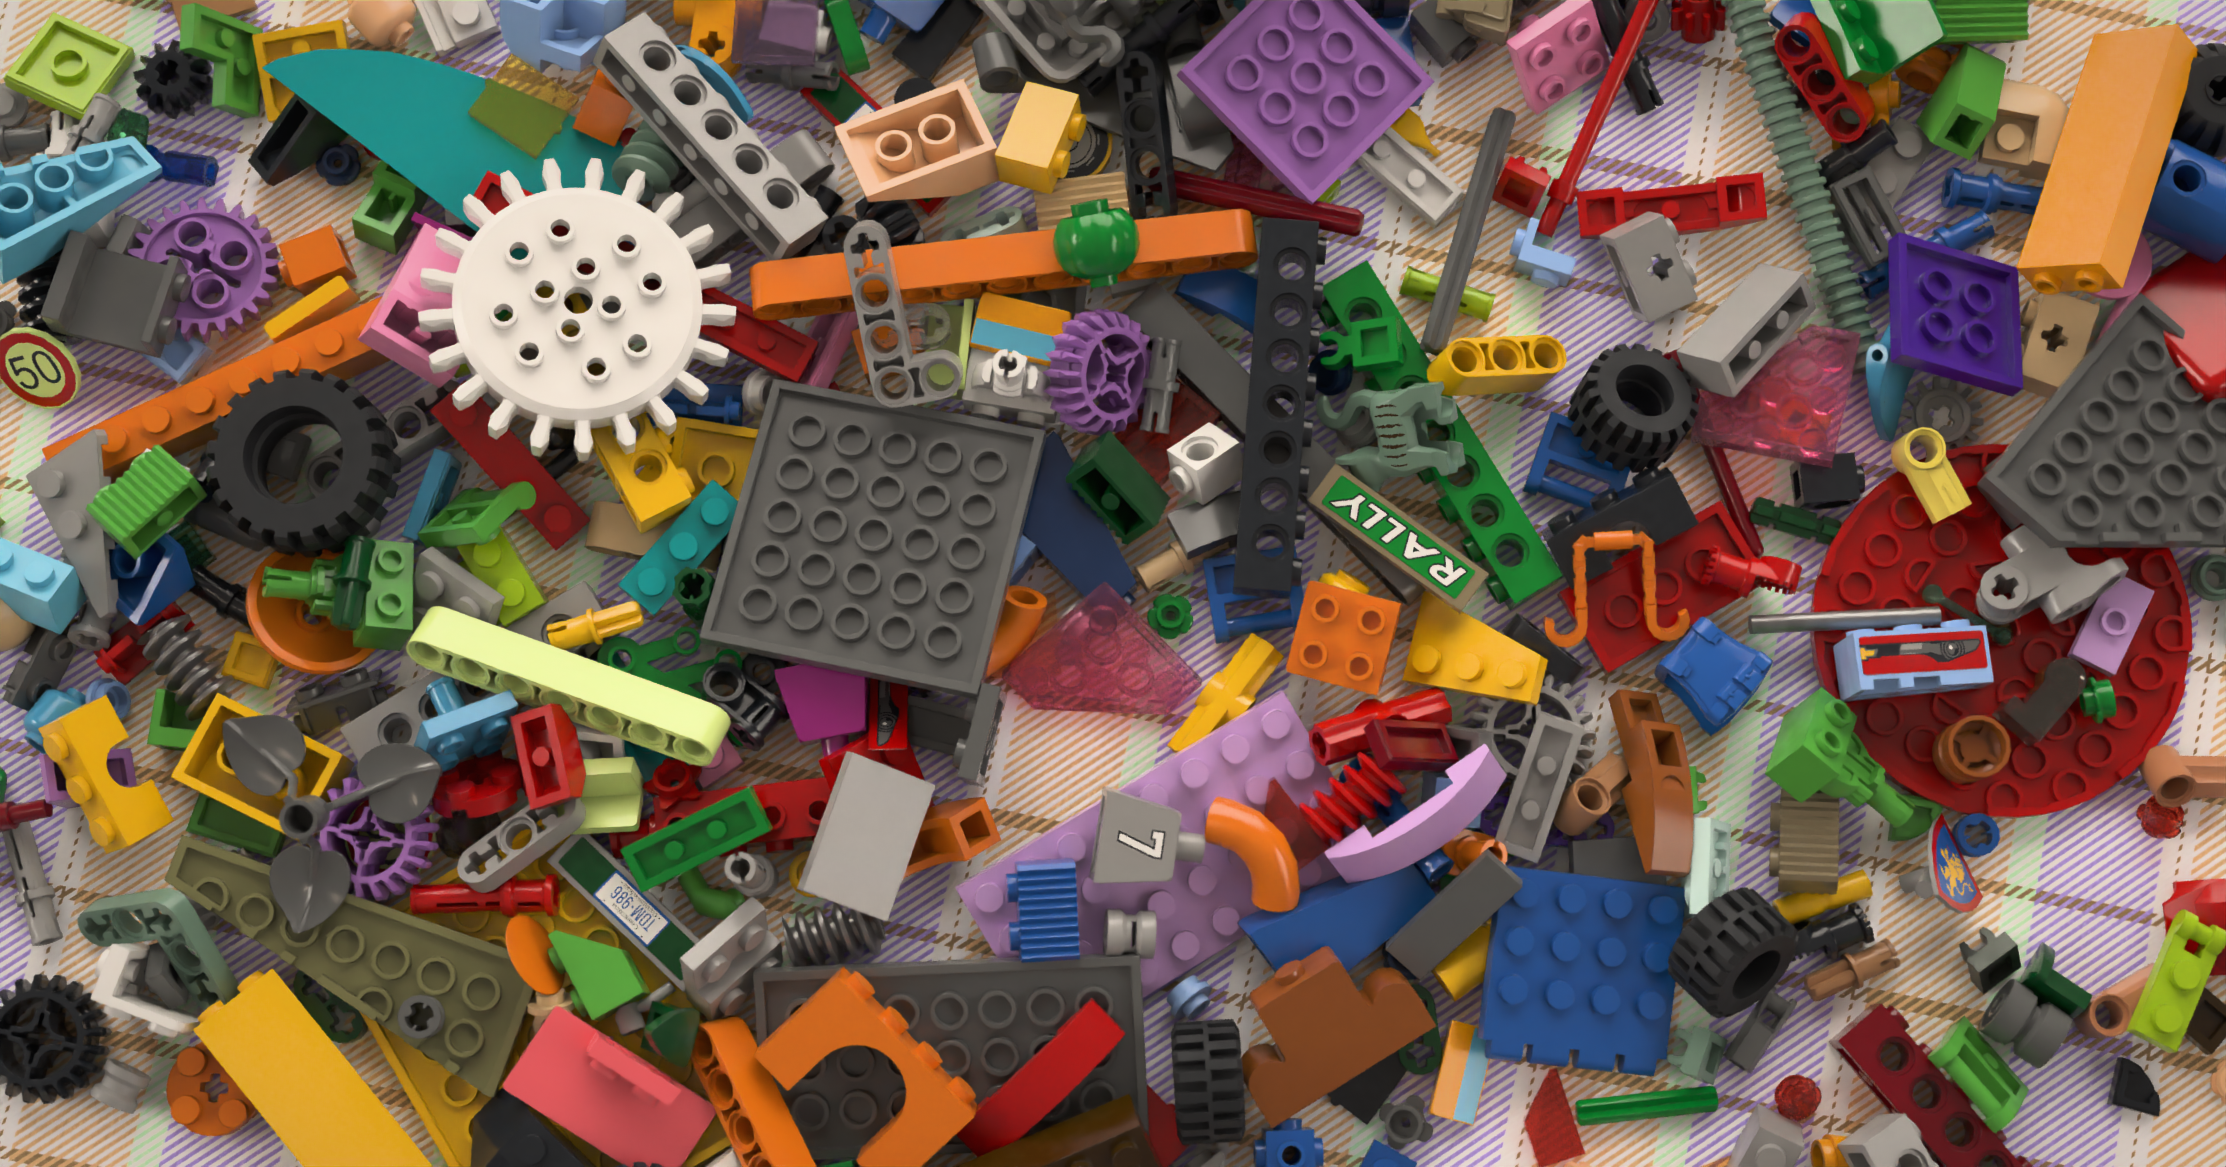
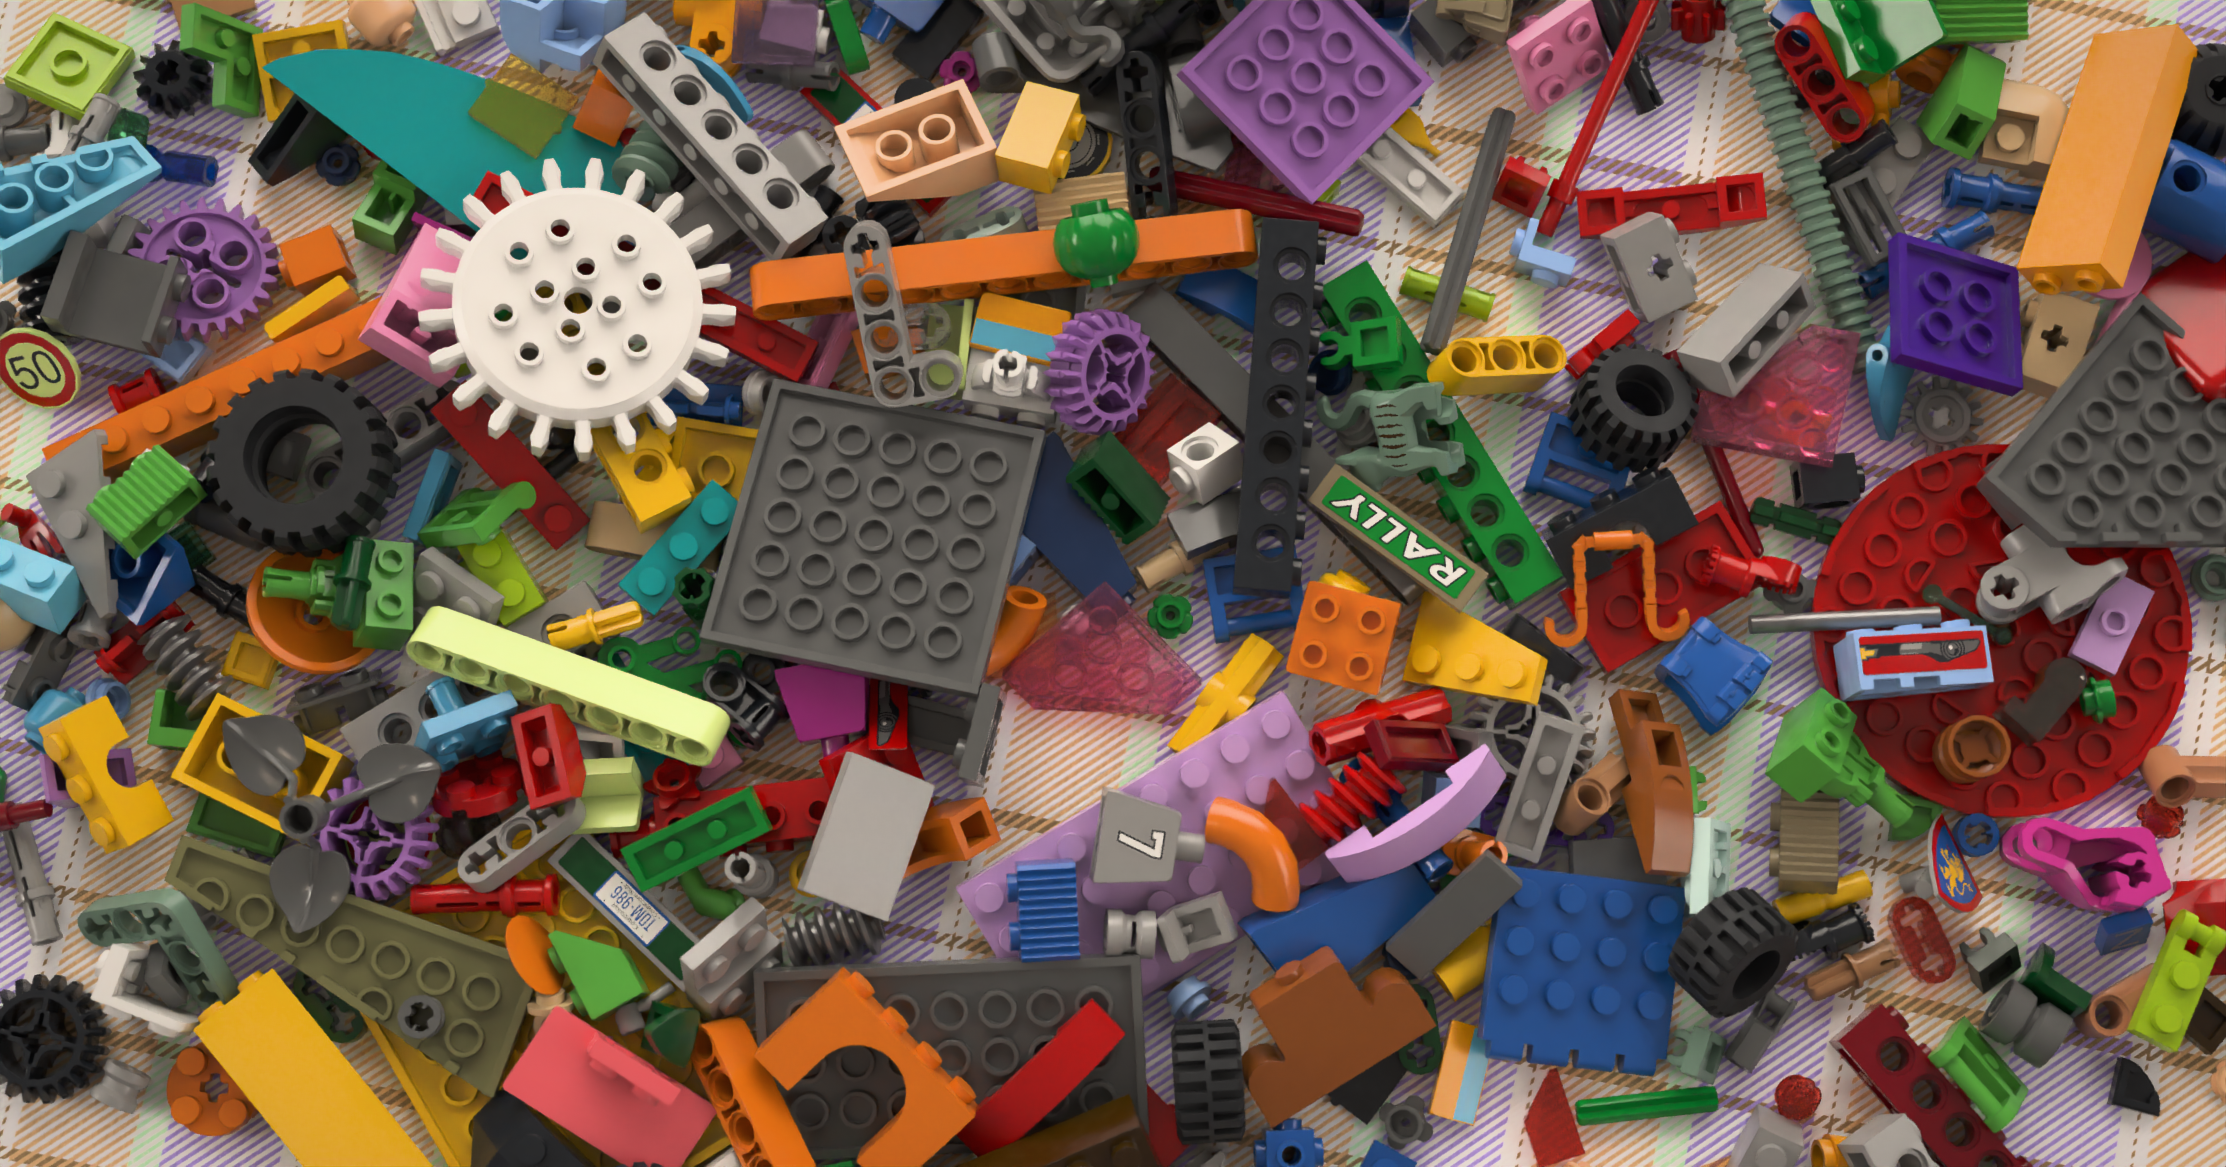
dark grey pin [1139,337,1183,434] -> none
light yellow piece [1891,427,1972,524] -> none
none -> red piece [0,503,65,558]
none -> red bush [108,367,167,414]
none -> magenta plate [939,51,980,93]
none -> light grey bracket [1157,891,1239,964]
none -> red plate [1564,309,1641,381]
none -> dark grey plate [1763,574,1817,614]
none -> clear red beam [1887,896,1956,985]
none -> dark pink piece [1999,817,2172,913]
none -> blue tile [2094,907,2153,956]

